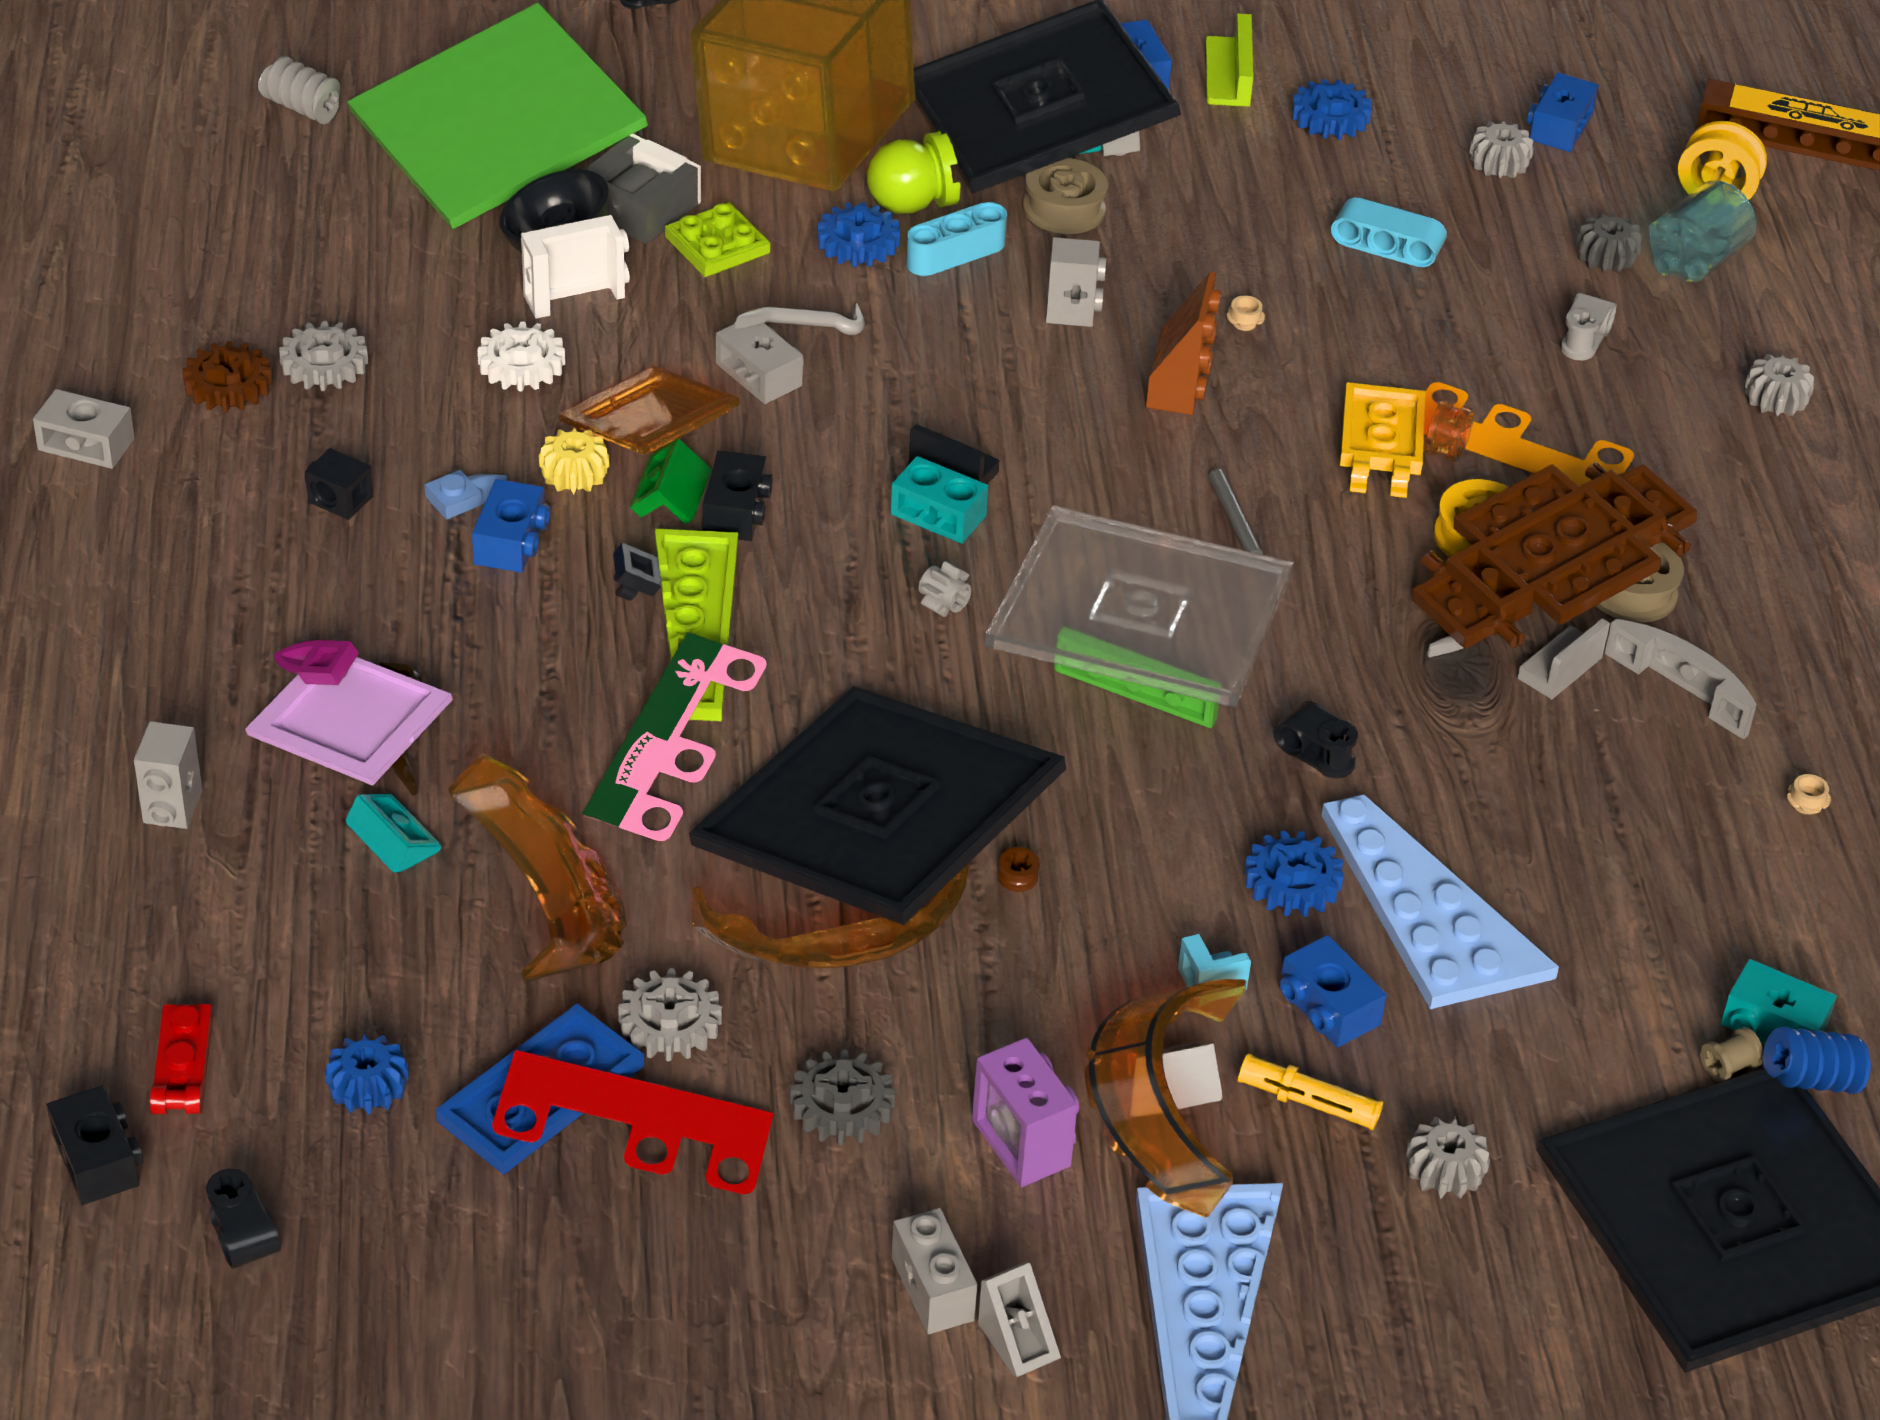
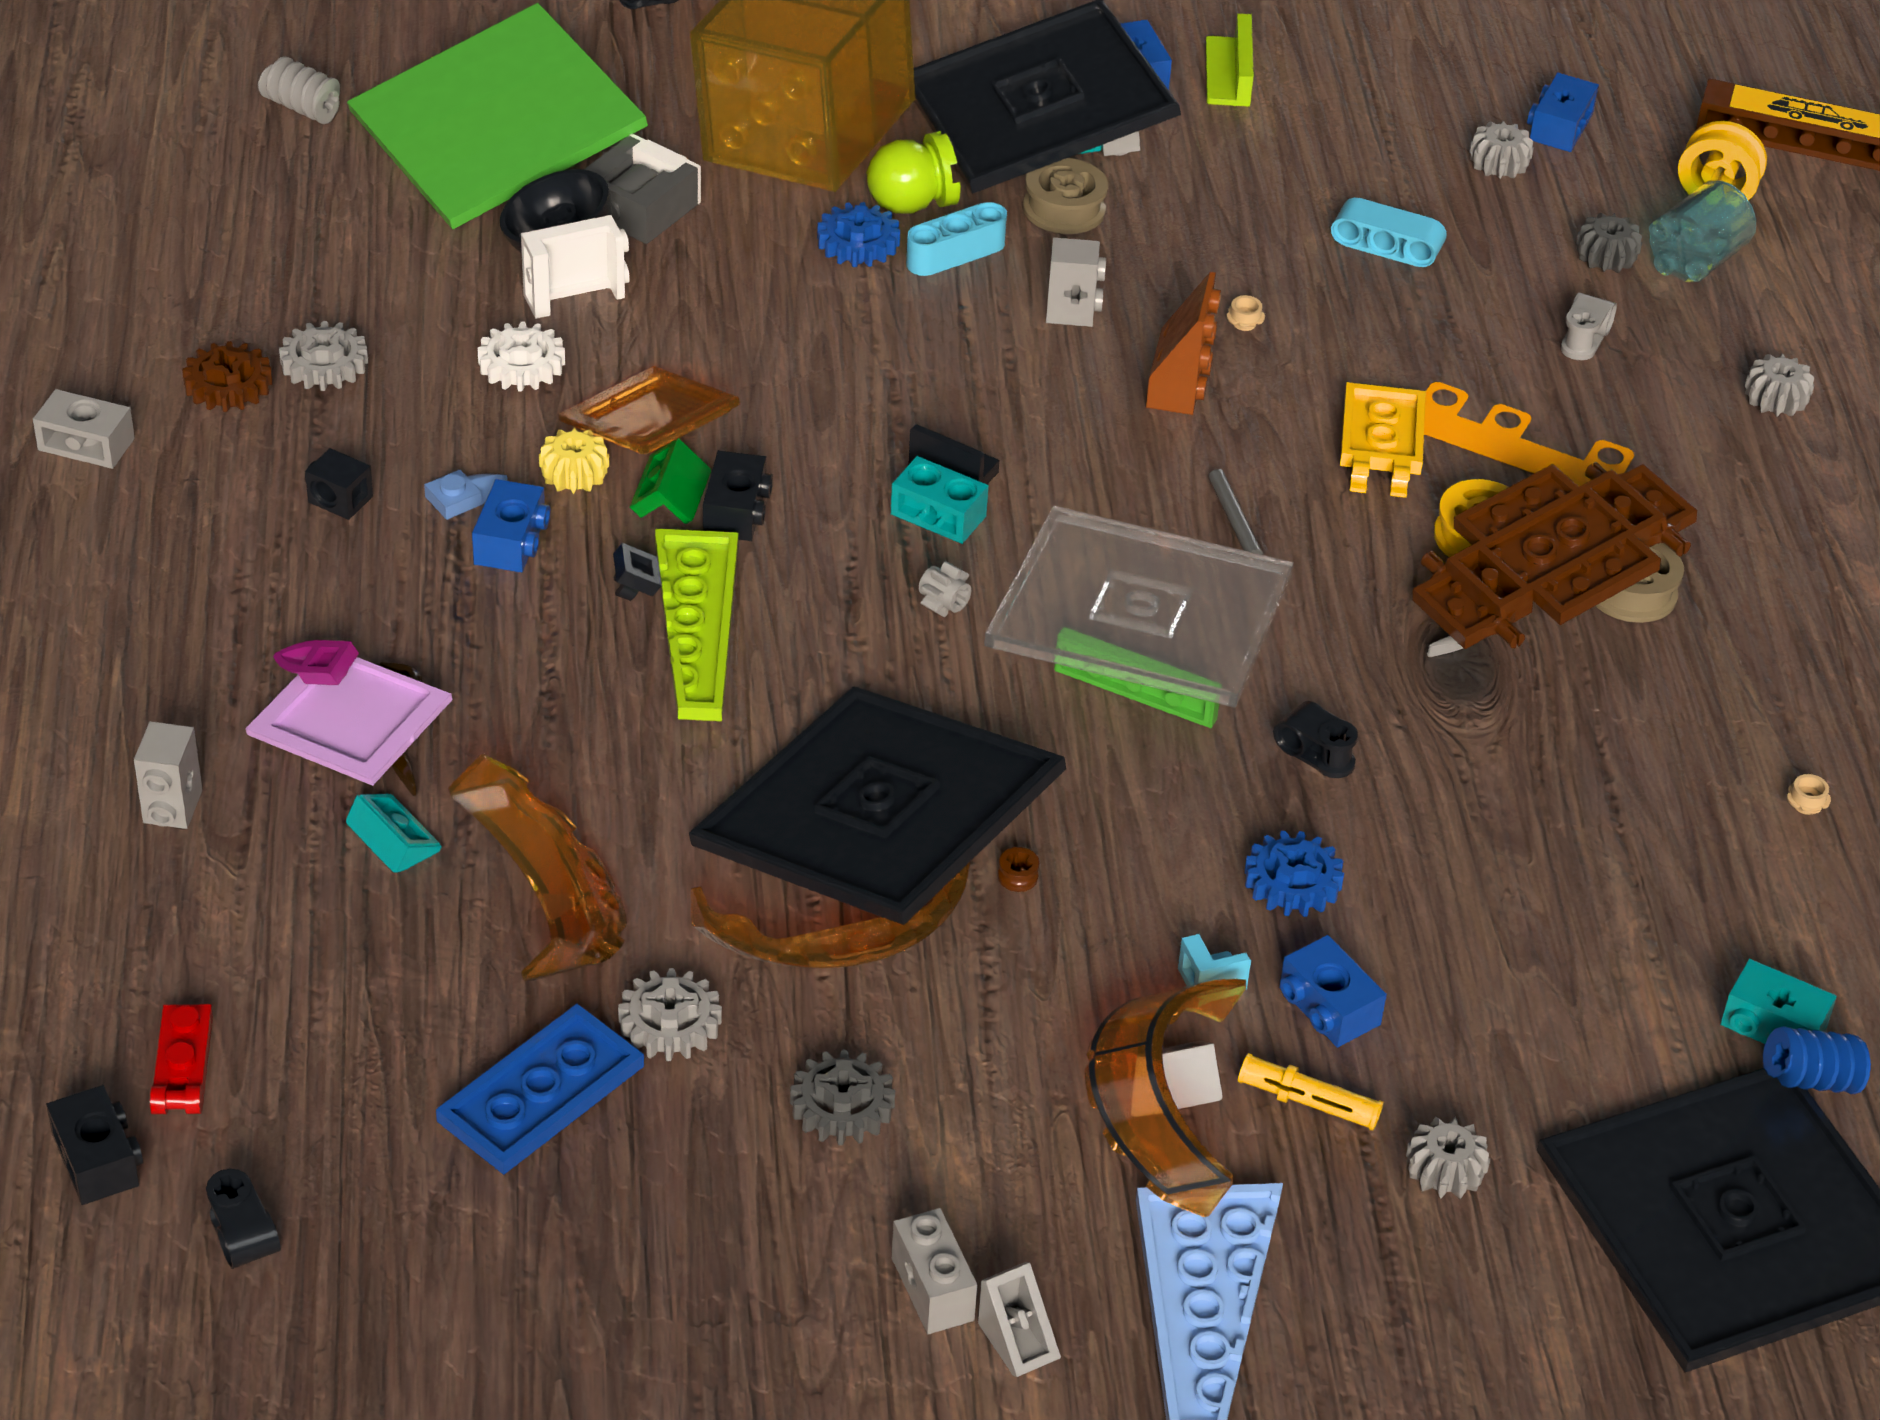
blue gear [325,1032,409,1116] -> none
red piece [492,1050,774,1195] -> none
piece [582,632,767,841] -> none
lime tile [665,202,770,277] -> none
light grey brick [716,323,804,404] -> none
light grey piece [733,303,865,335] -> none
medium lavender piece [972,1038,1079,1188] -> none
blue gear [1292,79,1372,140] -> none
light blue wing [1321,795,1559,1009] -> none
clear orange wheel [1424,399,1475,463] -> none
light grey panel [1518,618,1610,700] -> none
light grey slope [1604,619,1757,740] -> none
dark tan bush [1700,1027,1764,1083] -> none

